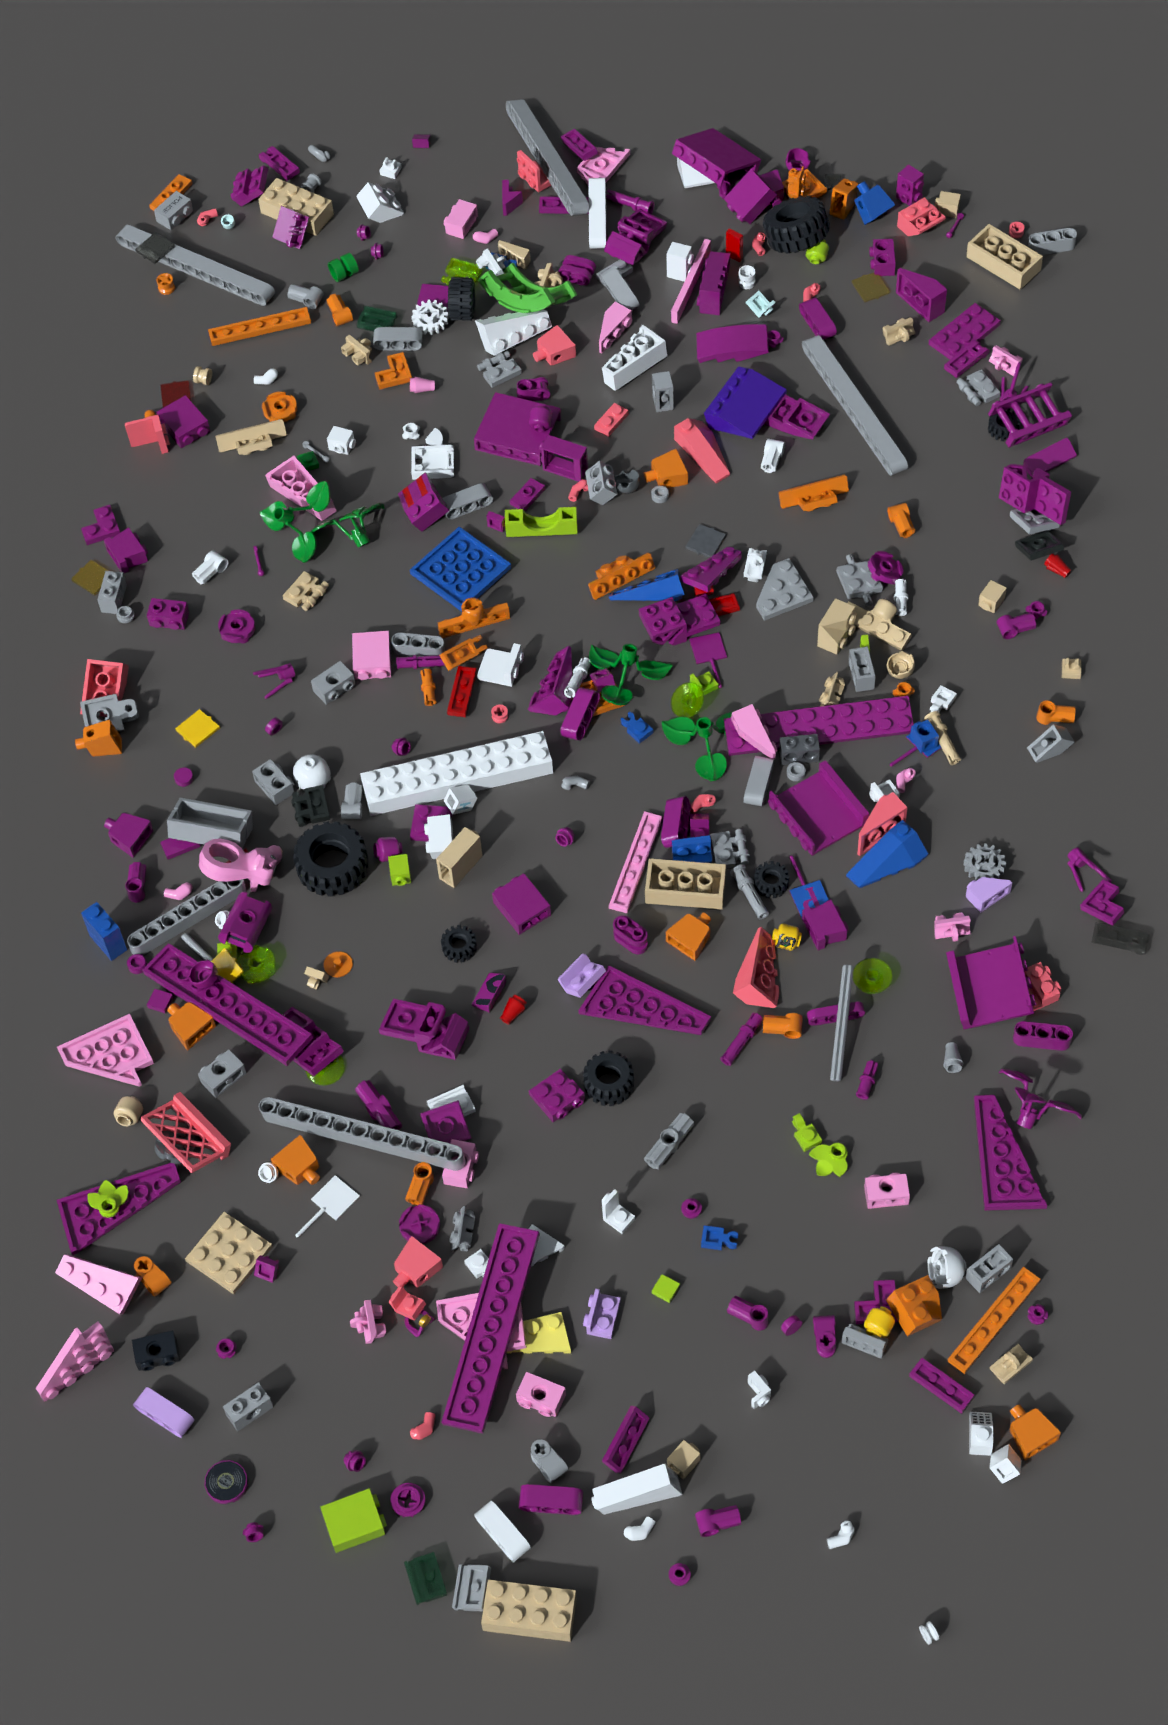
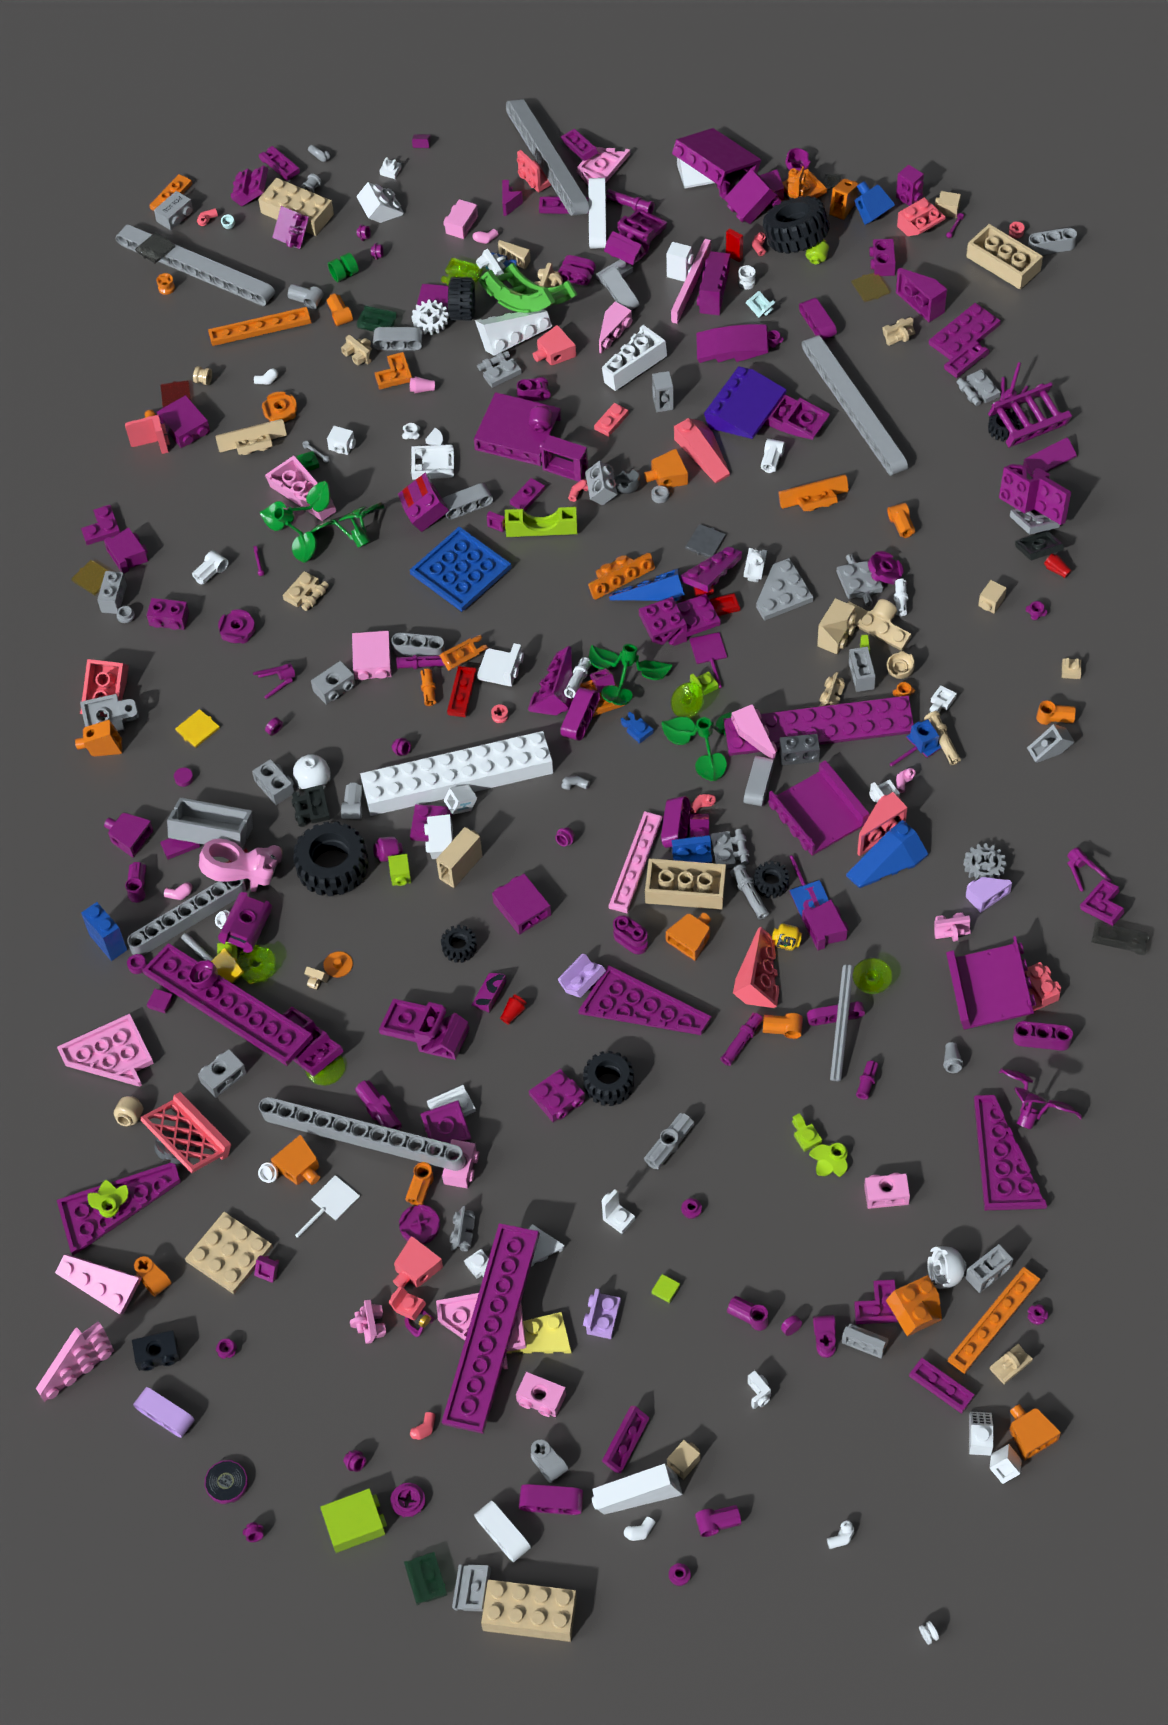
orange torso [167,1002,216,1050] -> none
light grey brick [223,1382,273,1432] -> none
orange plate [438,597,510,638] -> none
blue plate [701,1226,738,1250] -> none
light grey tile [787,762,806,781] -> none
coral arm [803,283,821,302] -> none
yellow head [864,1306,895,1338] -> none
bright pink hips [989,345,1023,376] -> none
magenta piece [996,613,1036,639] -> none

